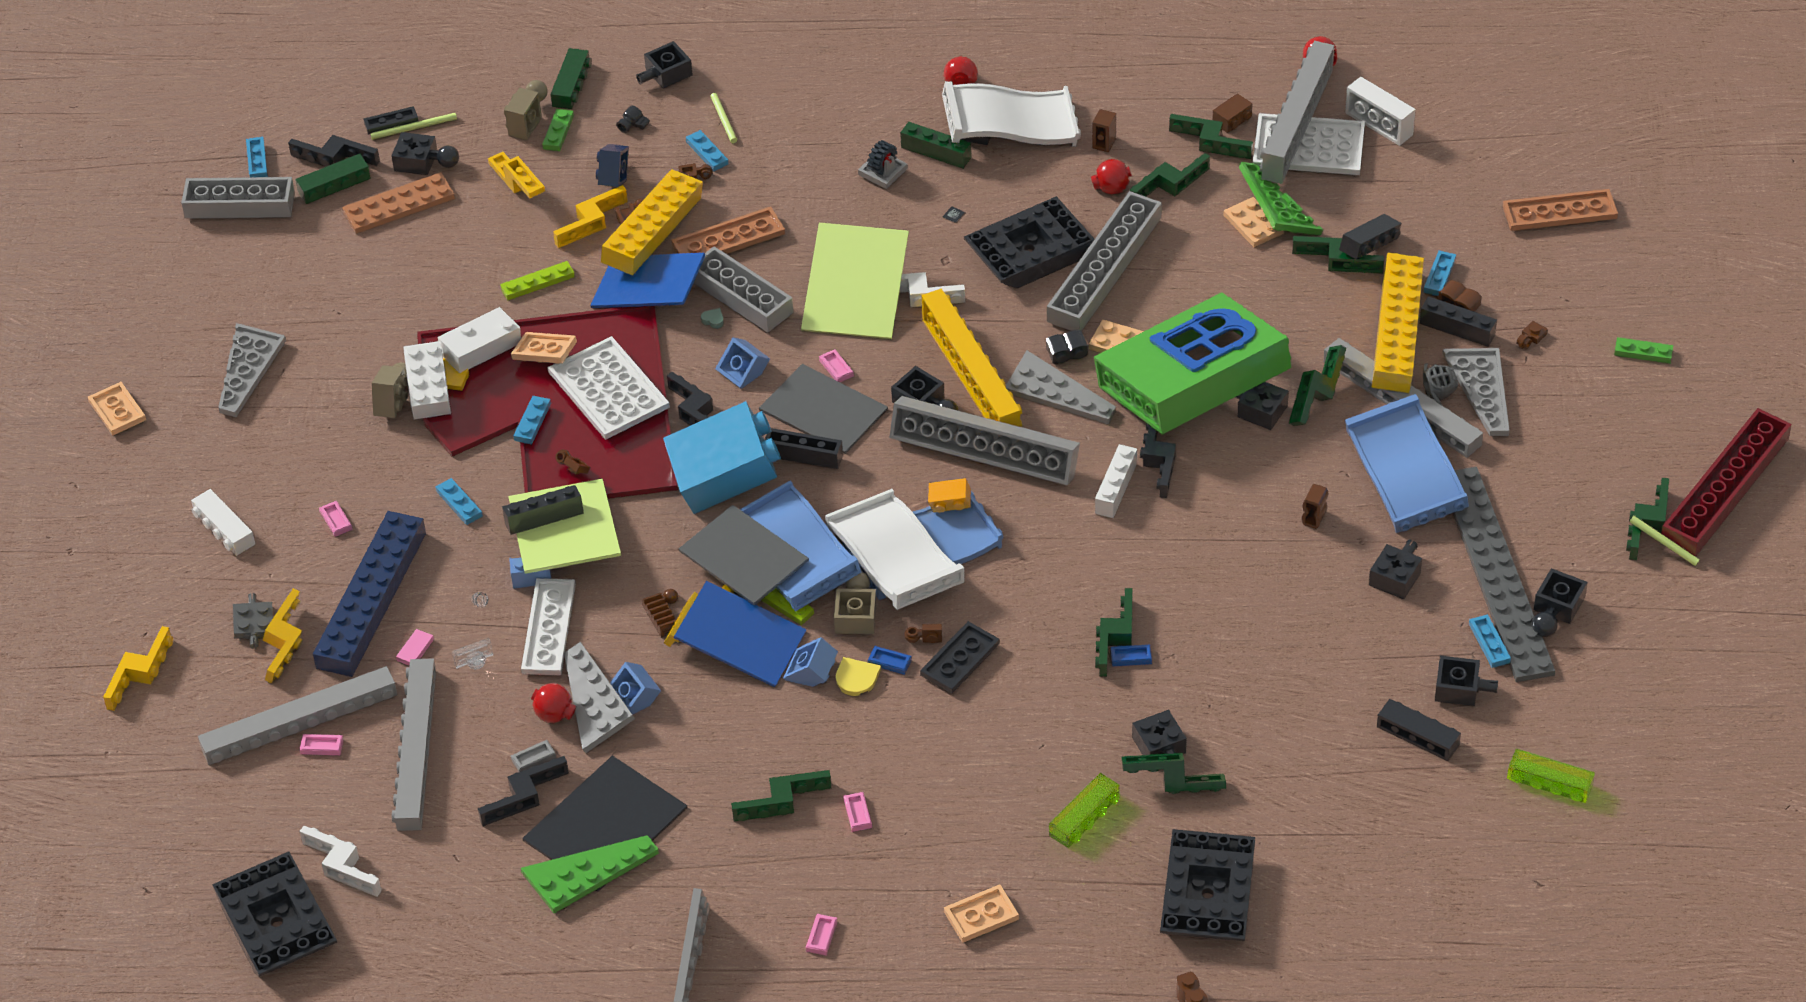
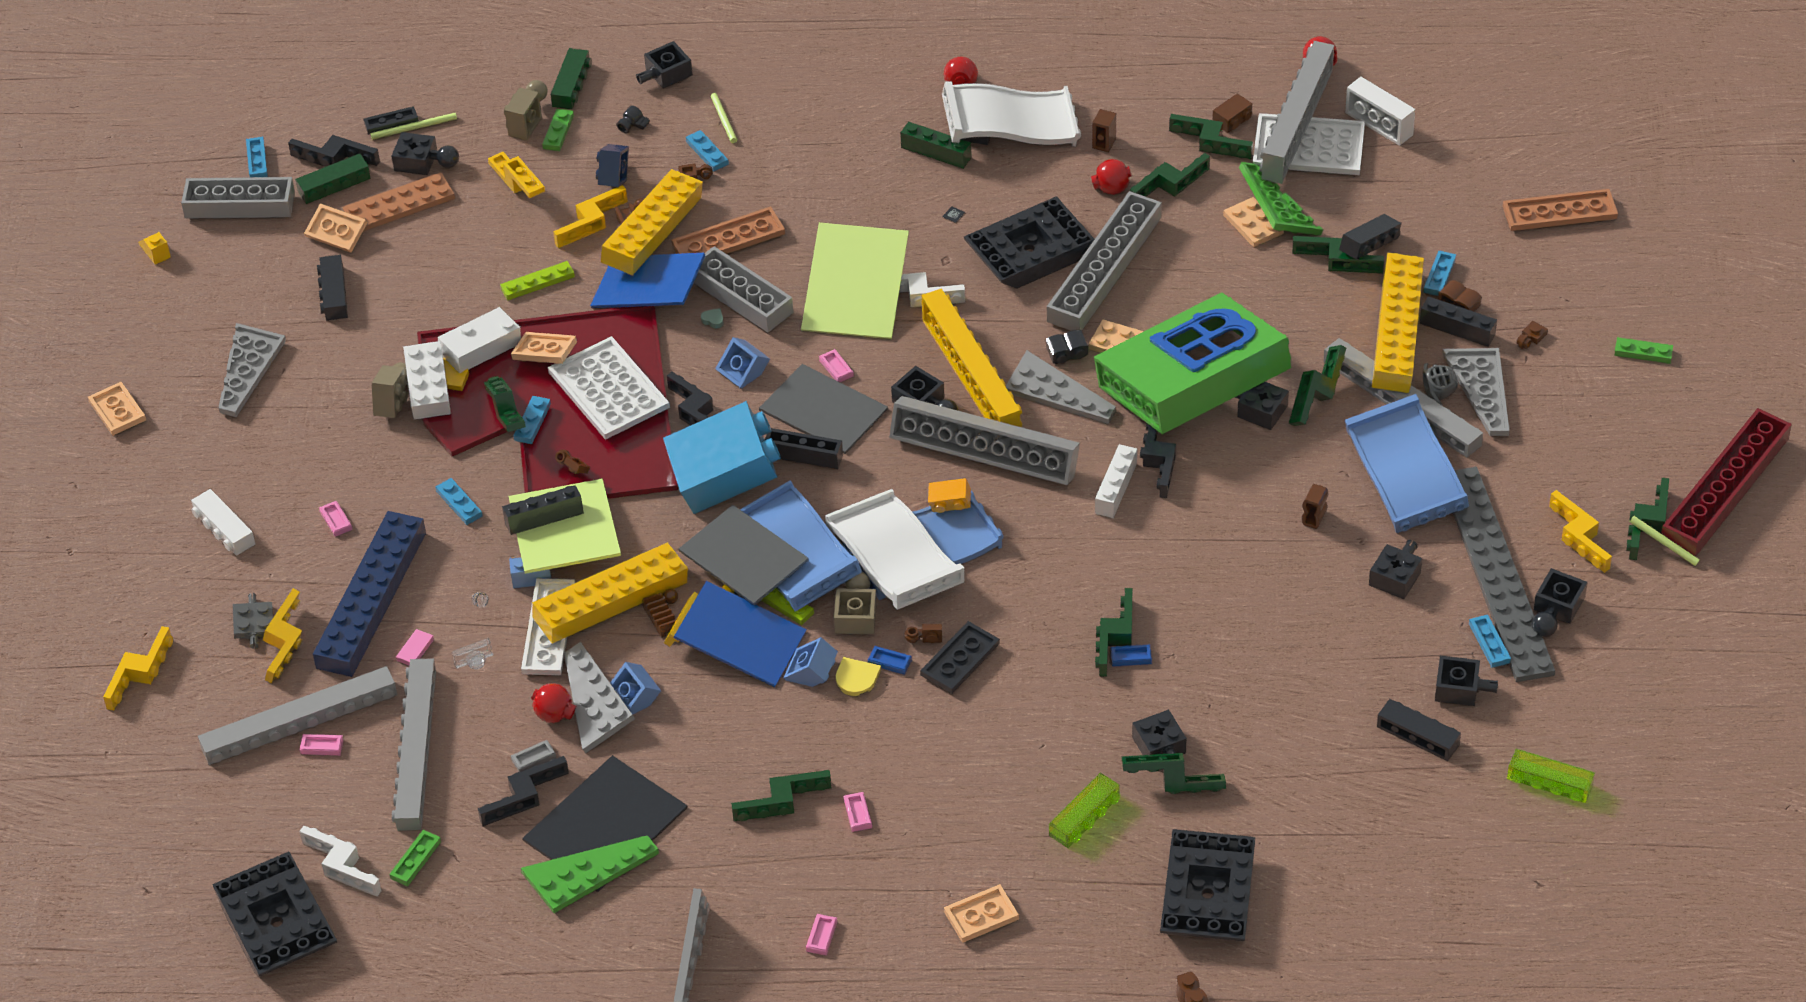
plate [858,140,908,189] -> none
none -> yellow slope [138,232,171,265]
none -> light nougat plate [304,204,367,253]
none -> black brick [317,254,348,321]
none -> bright green plate [389,830,441,887]
none -> dark green bracket [484,376,526,432]
none -> yellow brick [532,542,688,644]
none -> yellow bracket [1549,490,1612,573]

